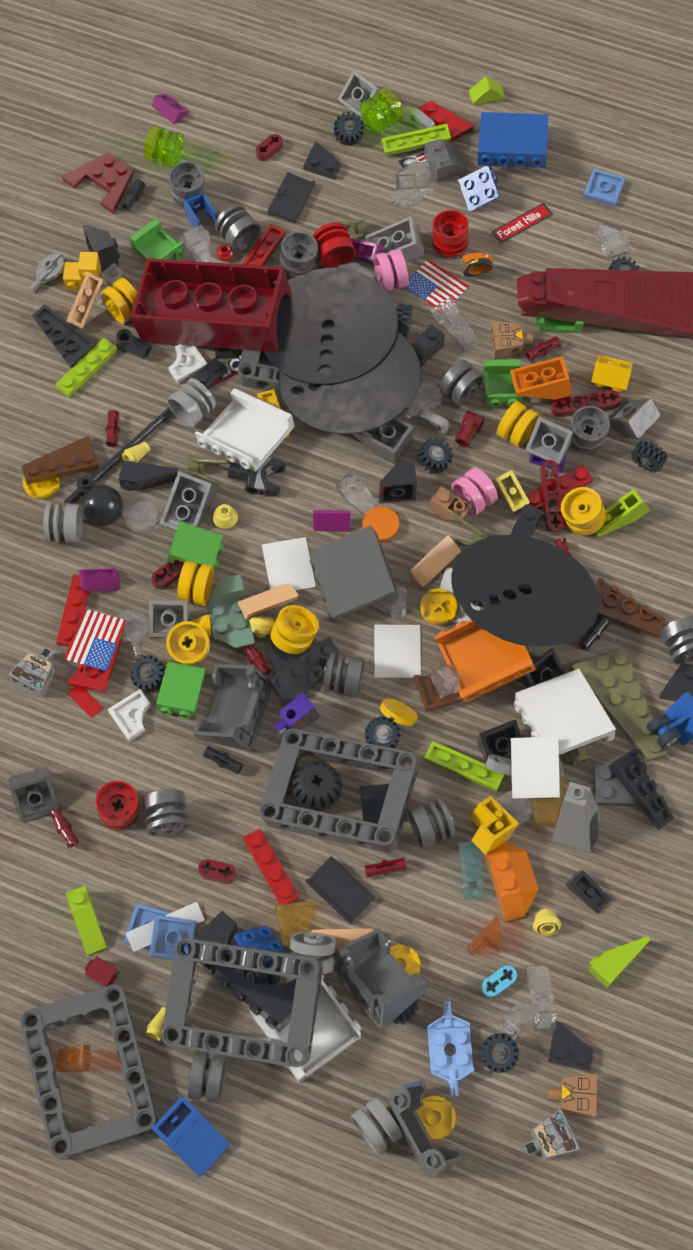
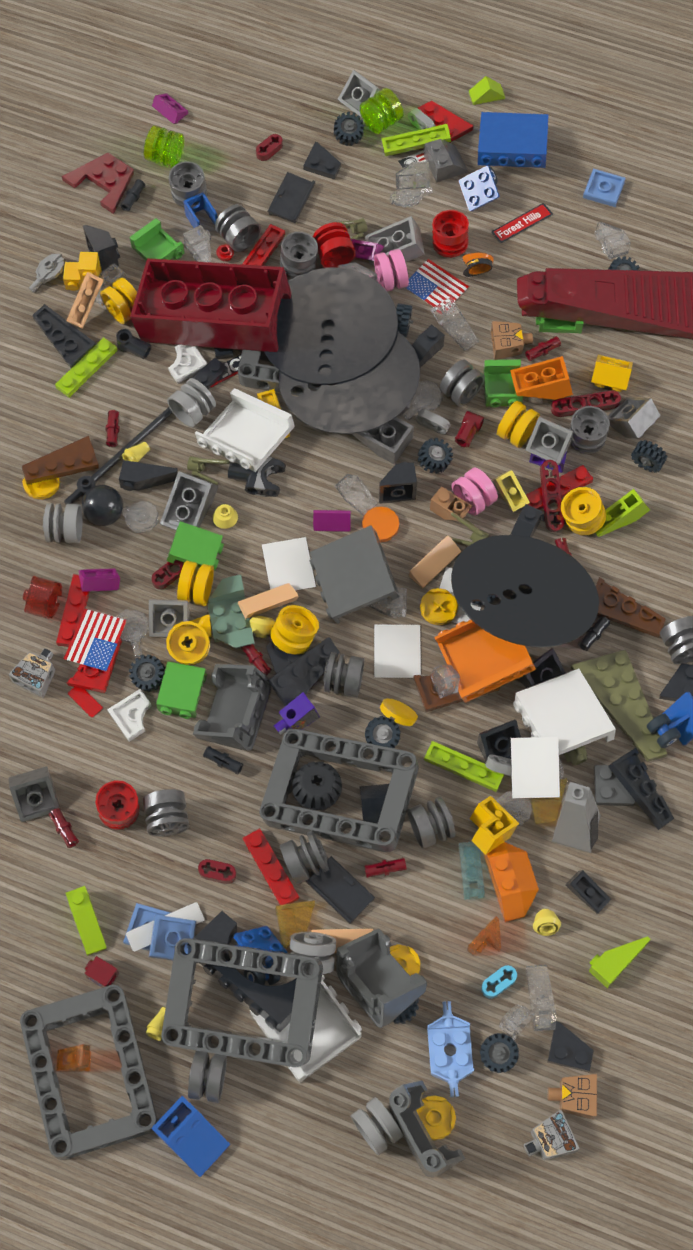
none -> clear red brick [23,576,62,619]
none -> flat silver wheel [280,831,329,884]

